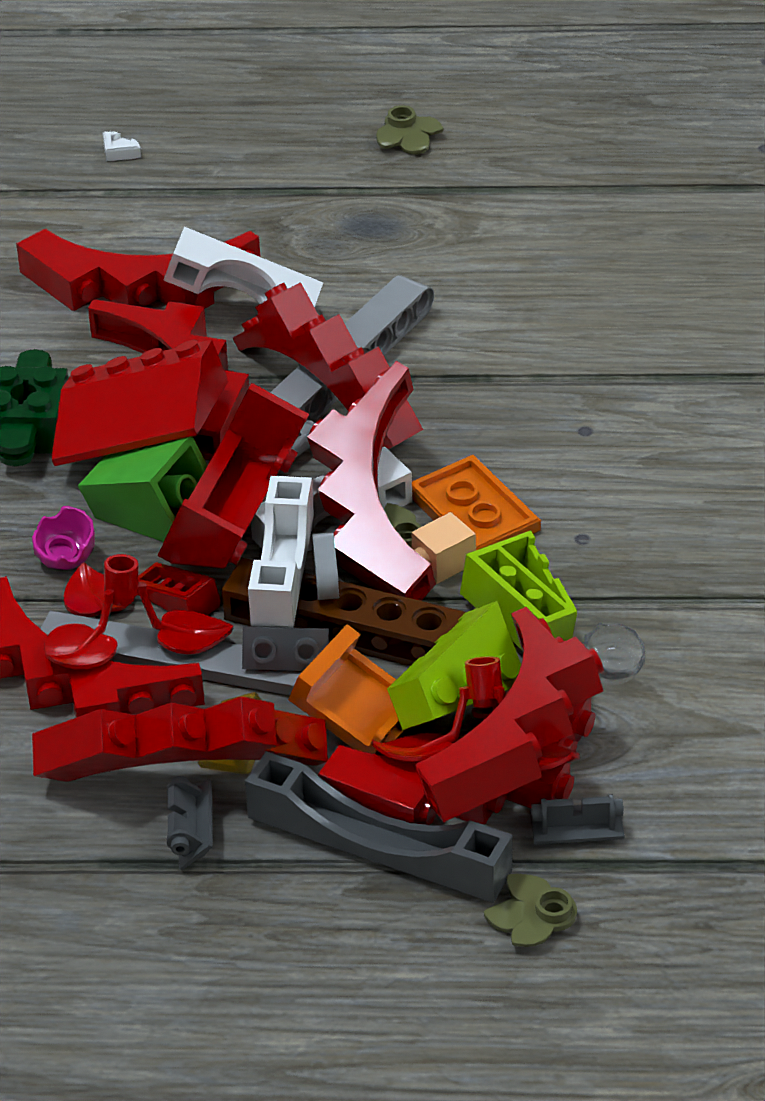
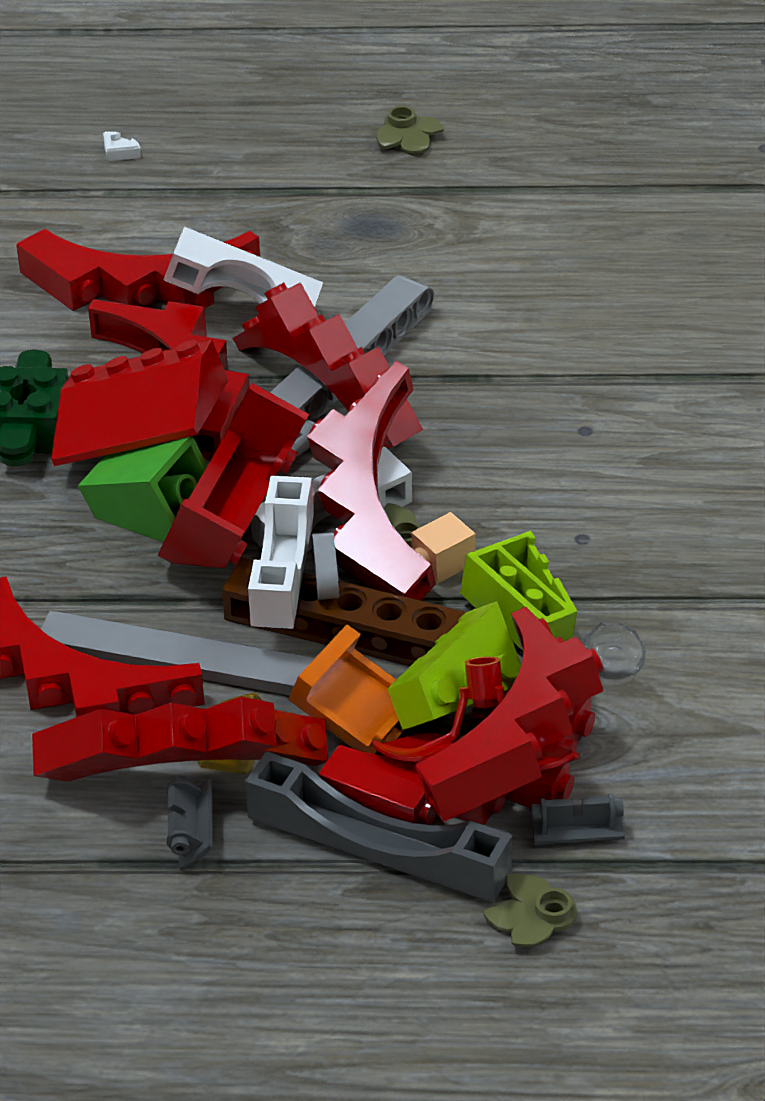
dark pink hair [32,506,95,570] -> none
red plant [44,554,233,669] -> none
red slope [138,562,221,615] -> none
dark grey hinge [242,626,329,671] -> none
orange tile [412,455,541,550] -> none

